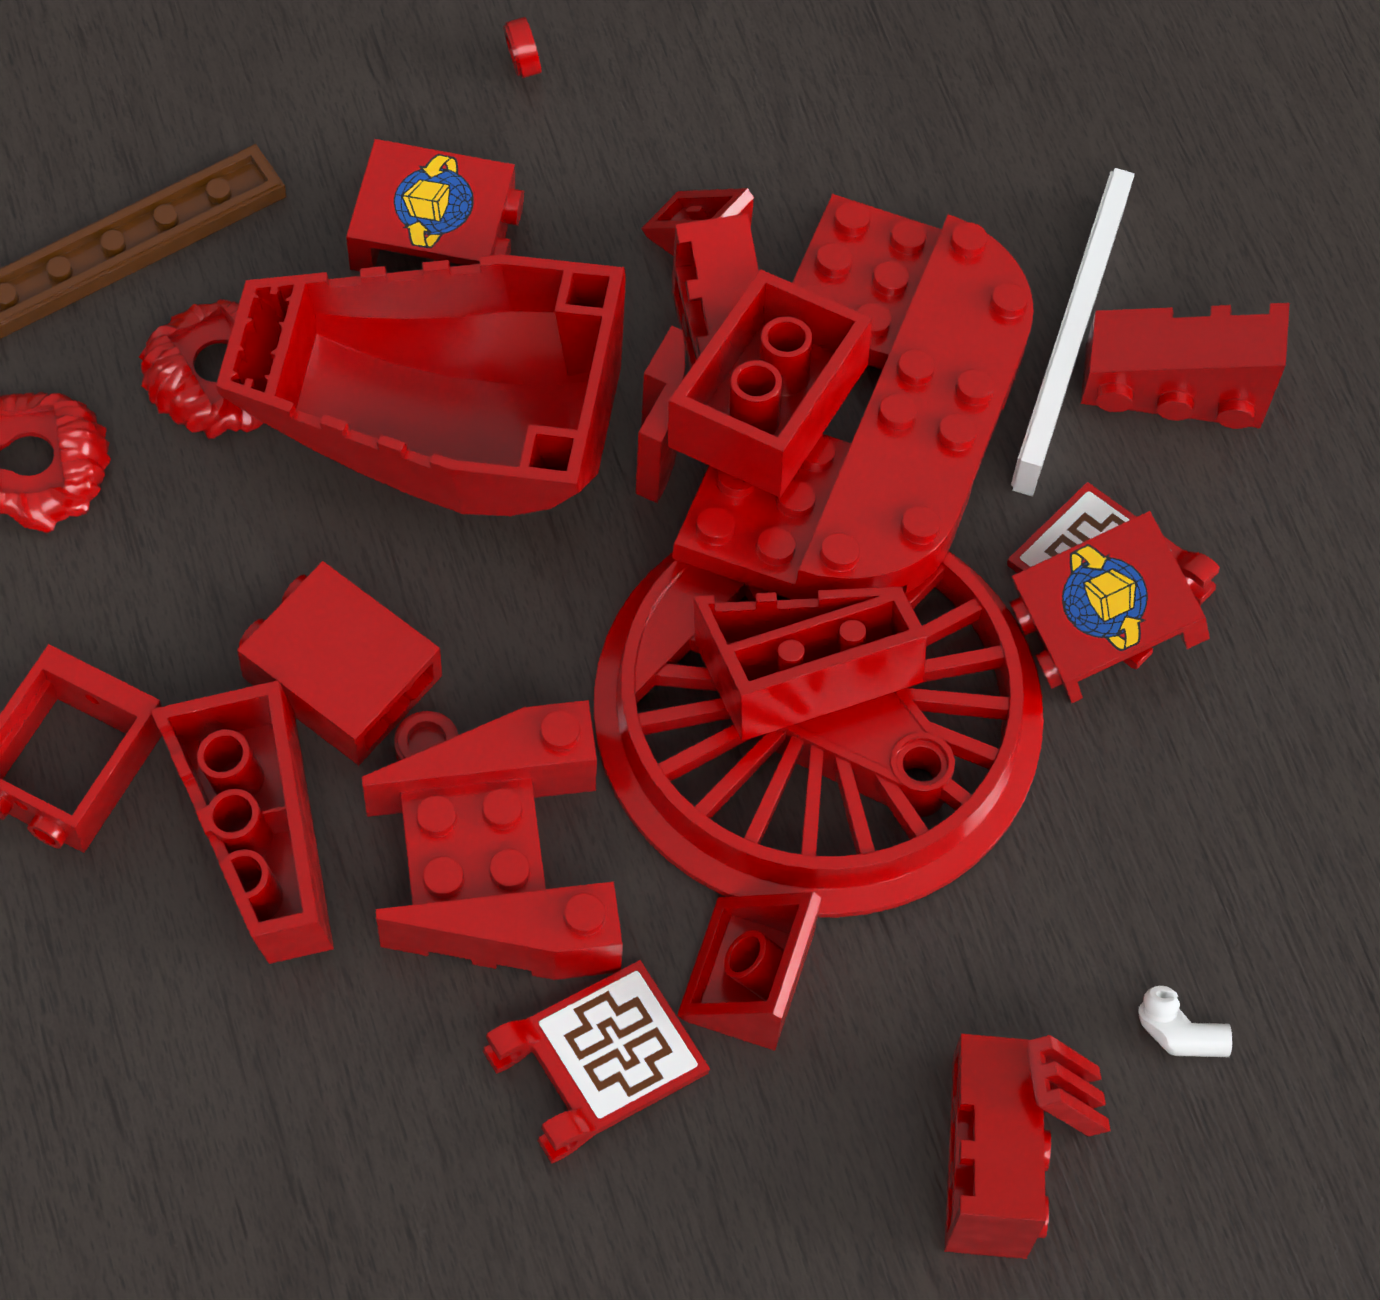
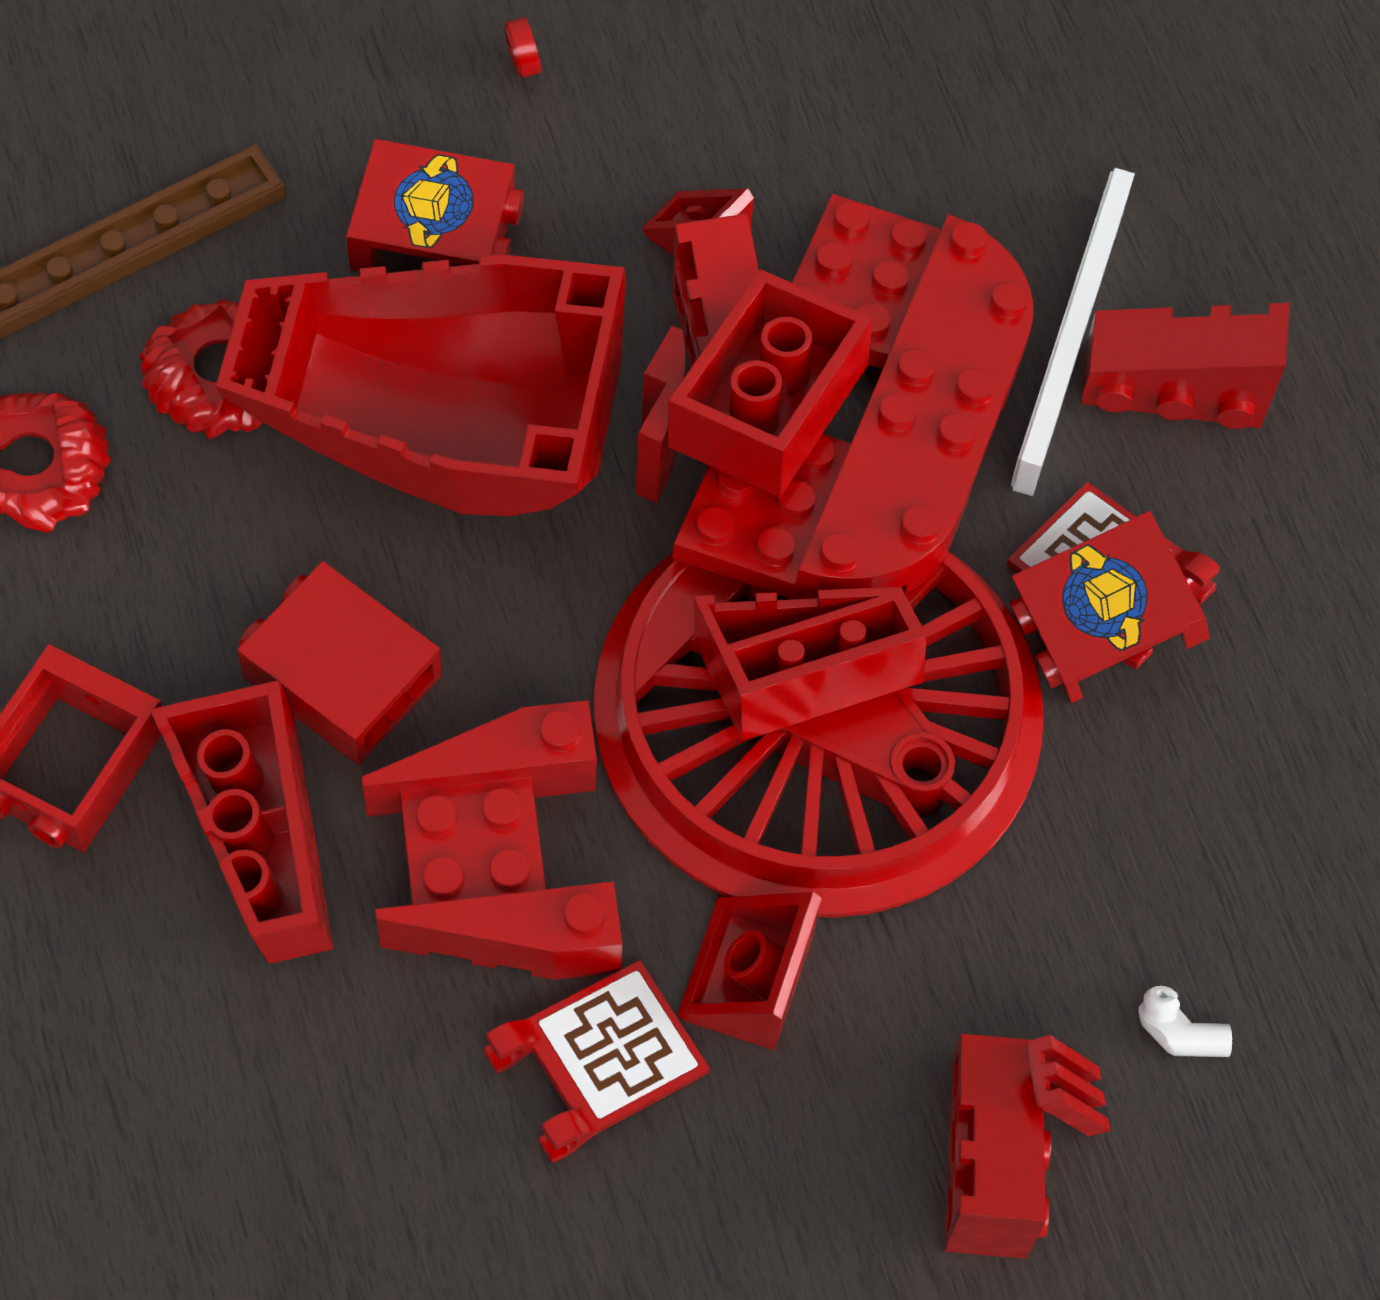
red tile [394,711,459,761] -> none

